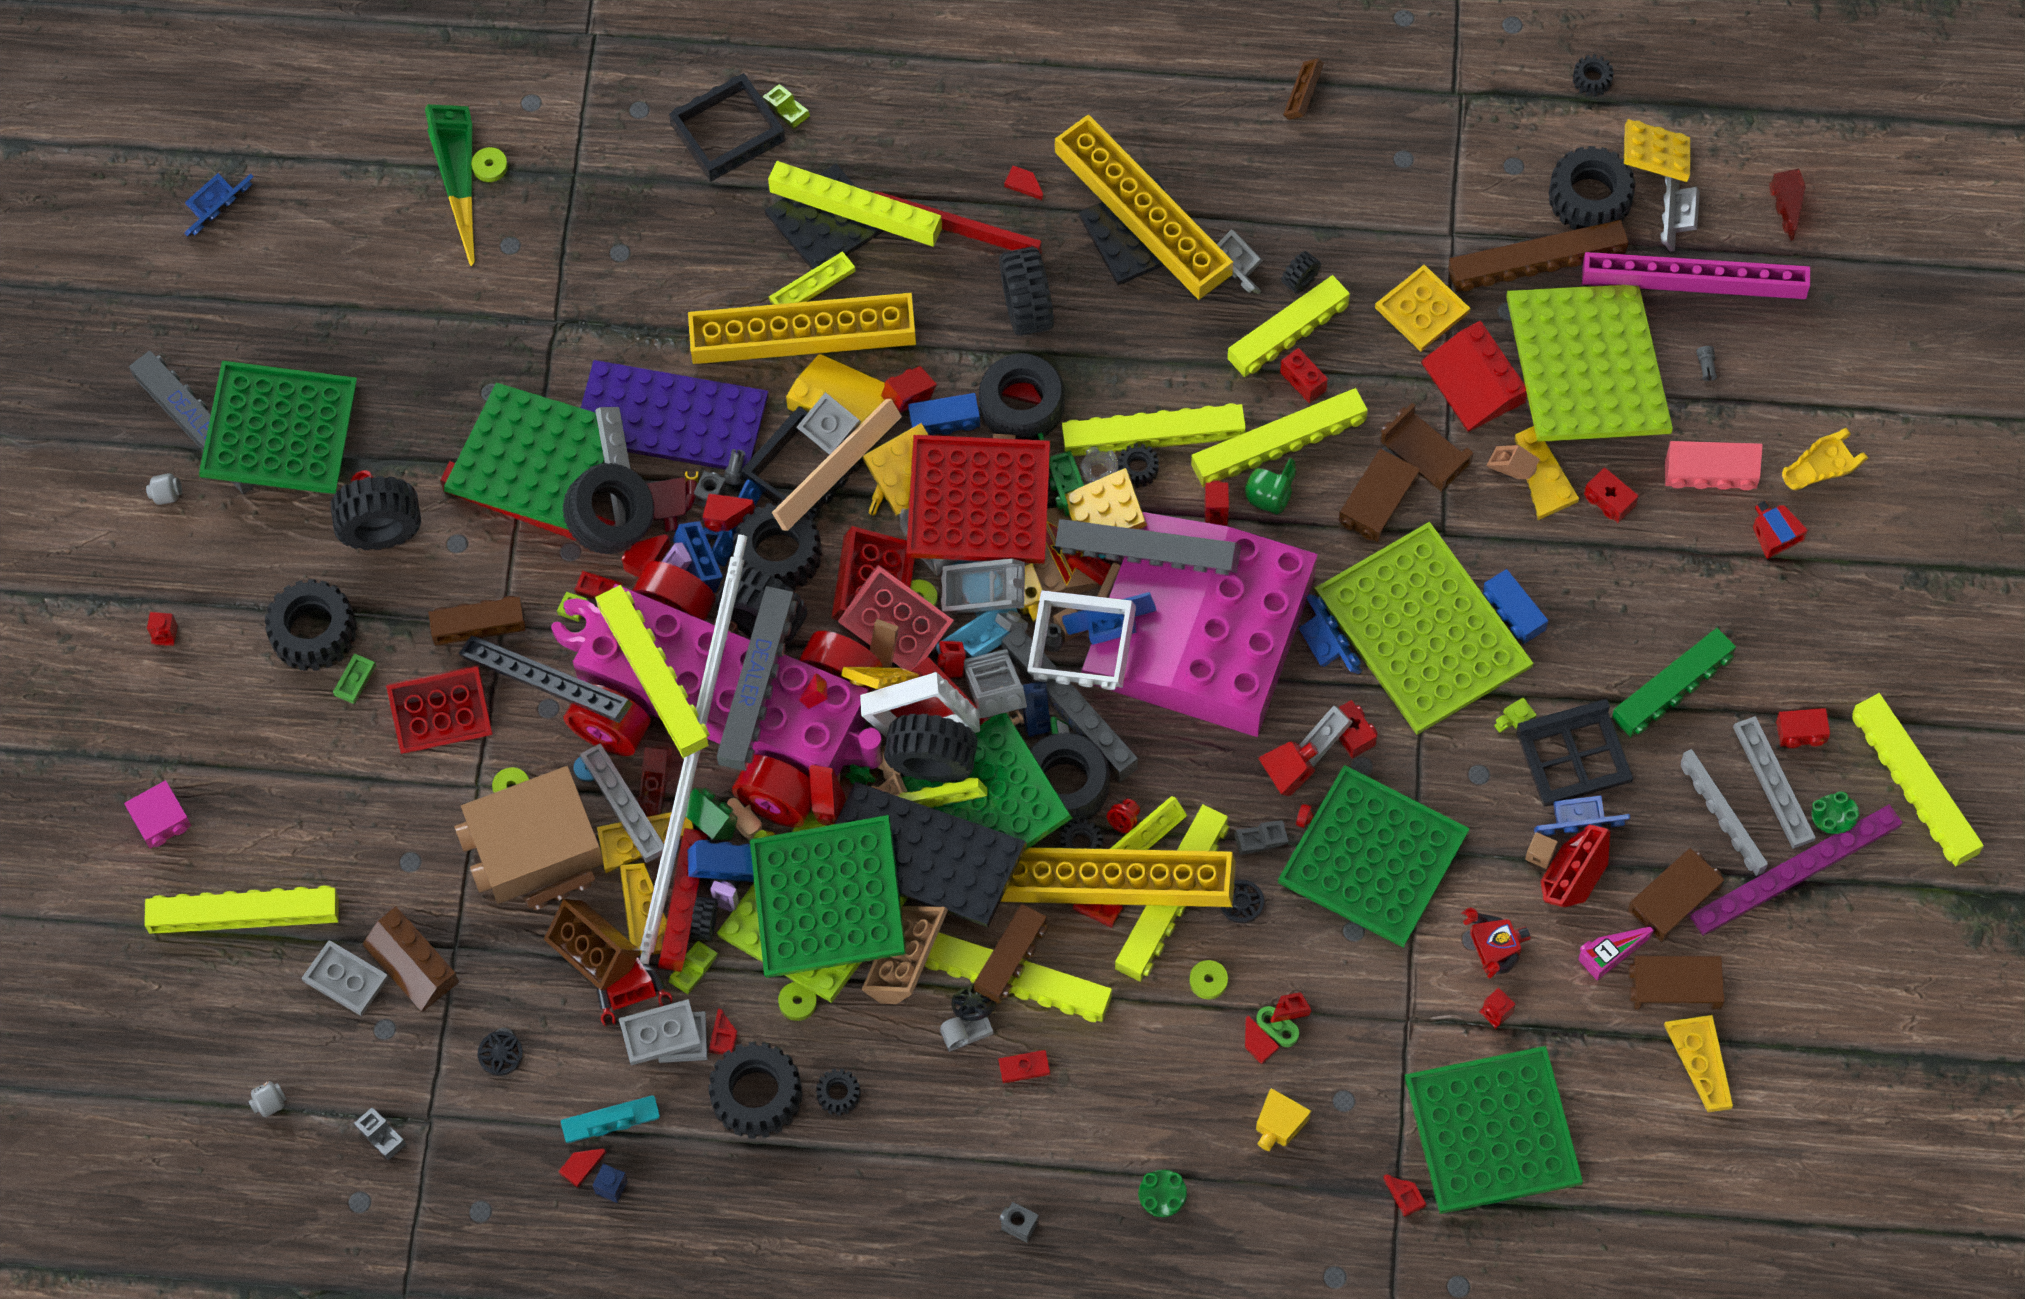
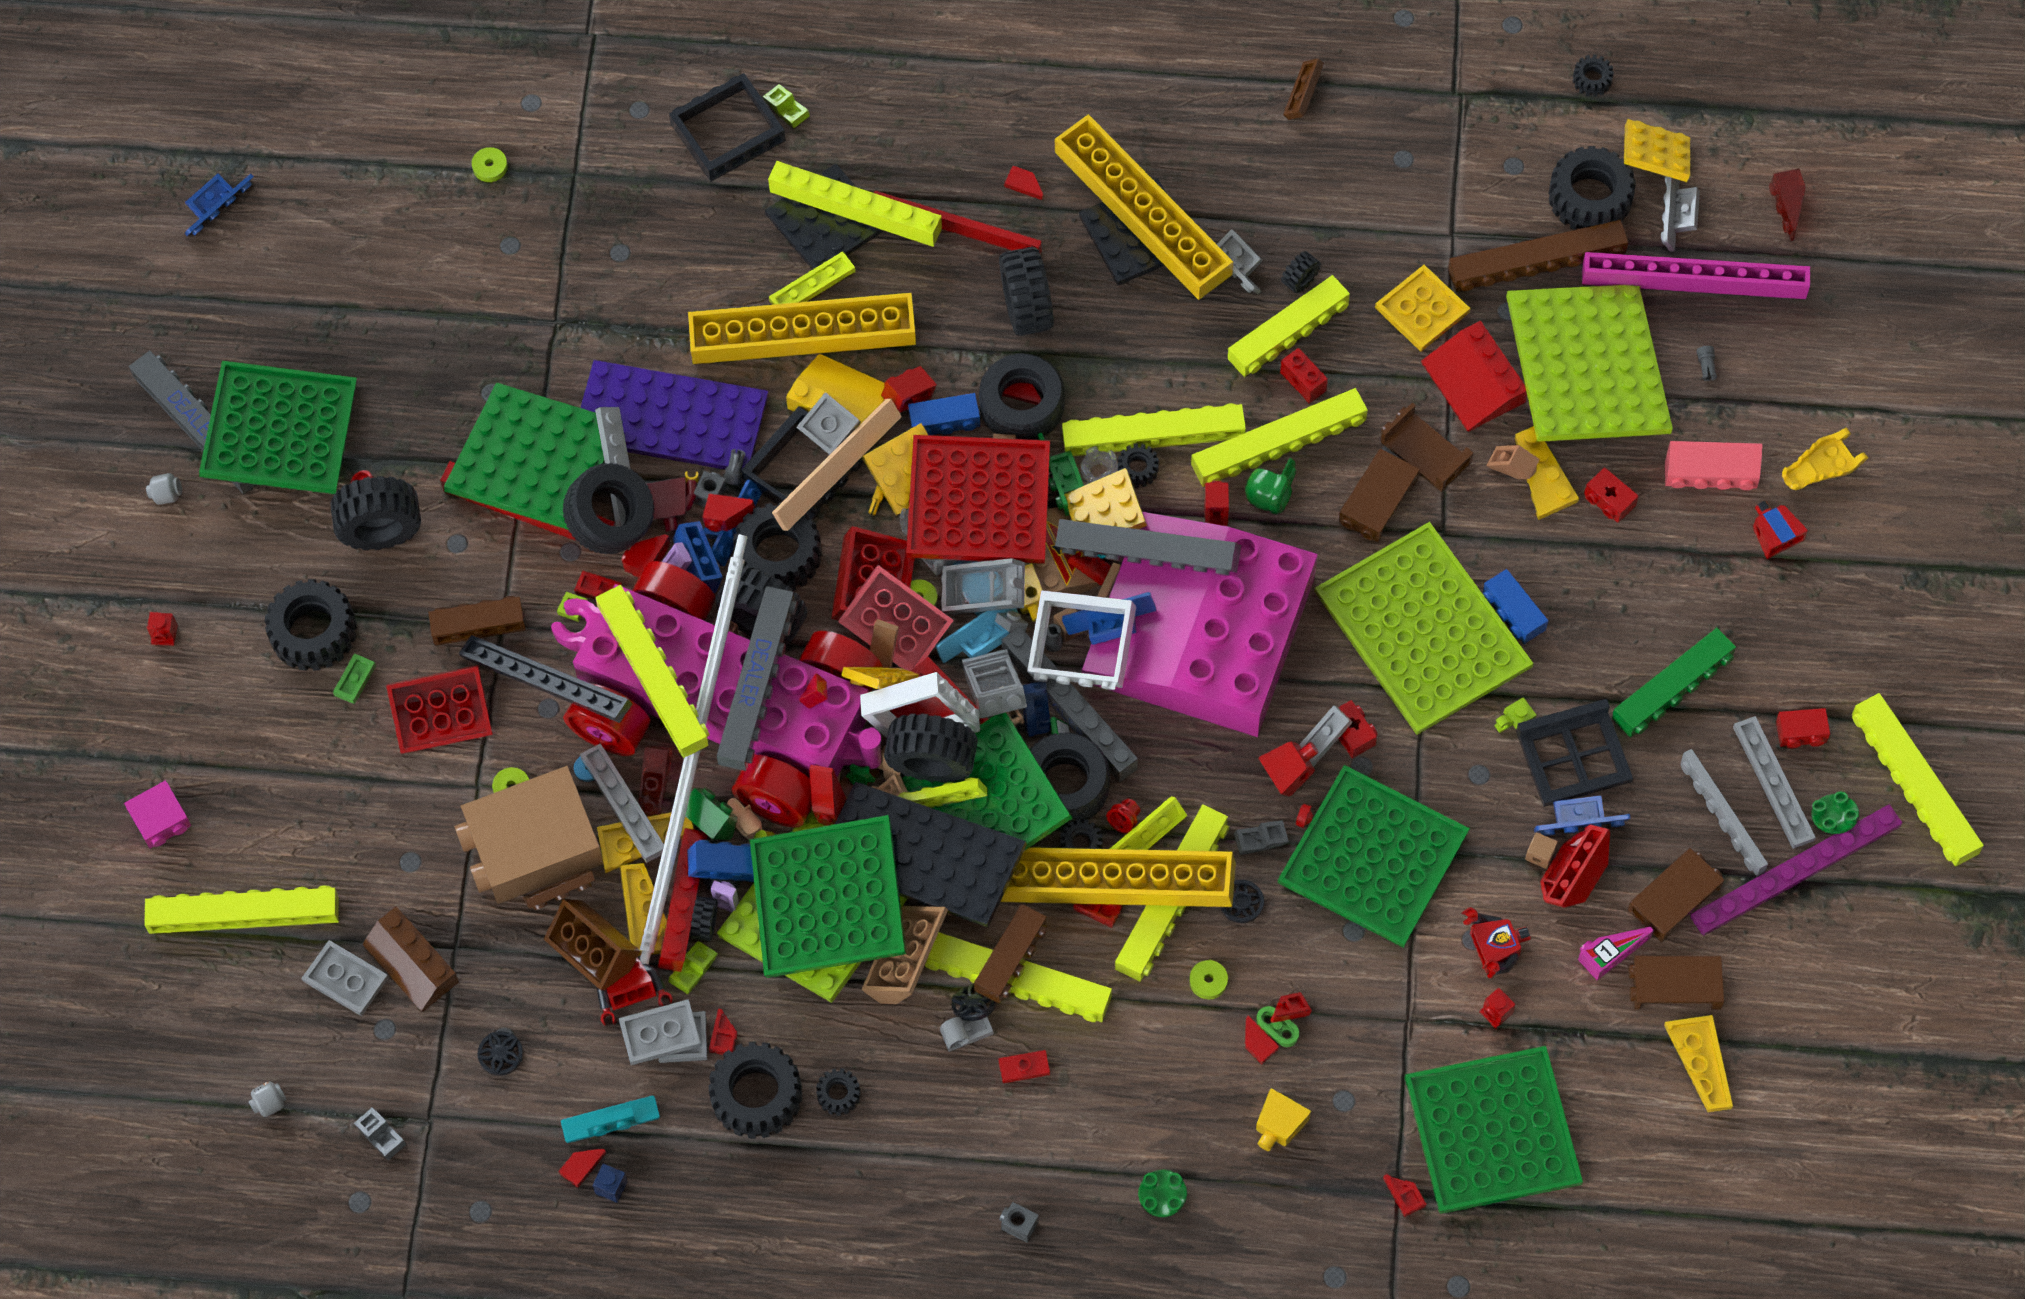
green plate [425,104,475,267] -> none
lime piece [778,982,817,1021] -> none
red brick [938,641,966,679] -> none
blue bracket [1299,594,1362,674] -> none

